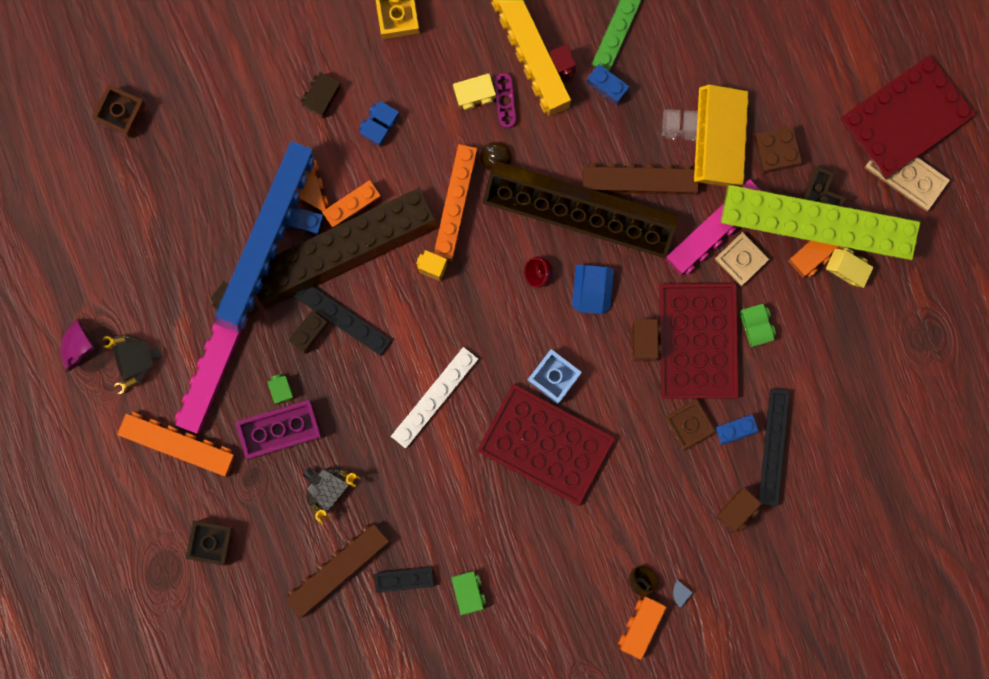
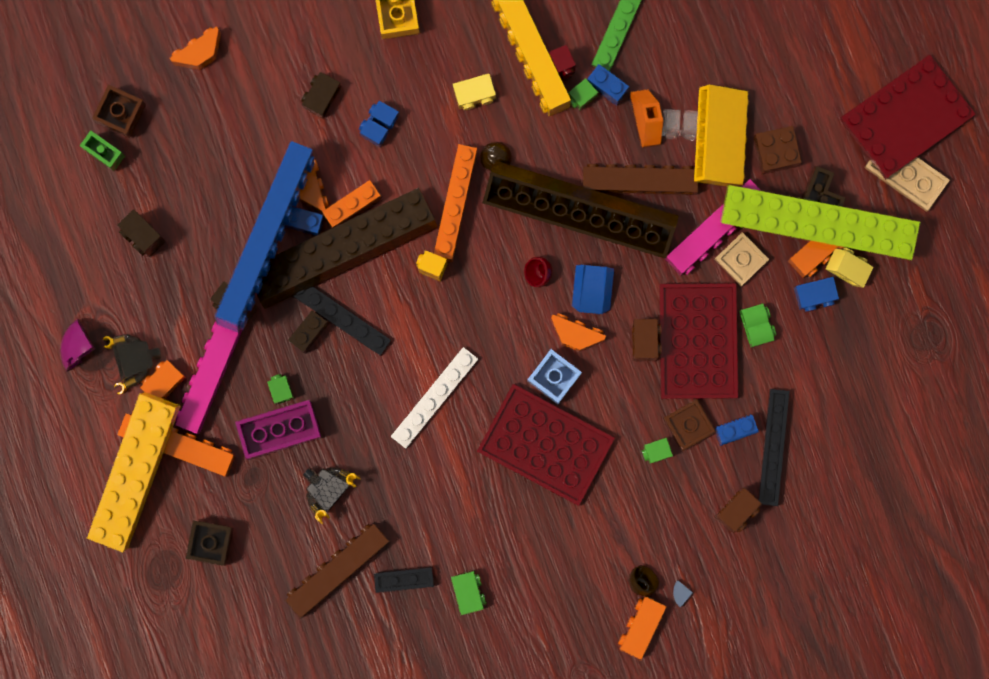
magenta beam [495,73,516,129] -> none
none -> bright green brick [80,131,125,171]
none -> yellow brick [87,392,180,552]
none -> dark brown brick [117,209,166,257]
none -> orange brick [140,360,186,399]
none -> orange slope [170,26,221,70]
none -> orange slope [551,313,606,352]
none -> bright green brick [568,78,598,110]
none -> orange slope [630,90,663,147]
none -> bright green brick [641,438,673,464]
none -> blue brick [794,277,839,312]

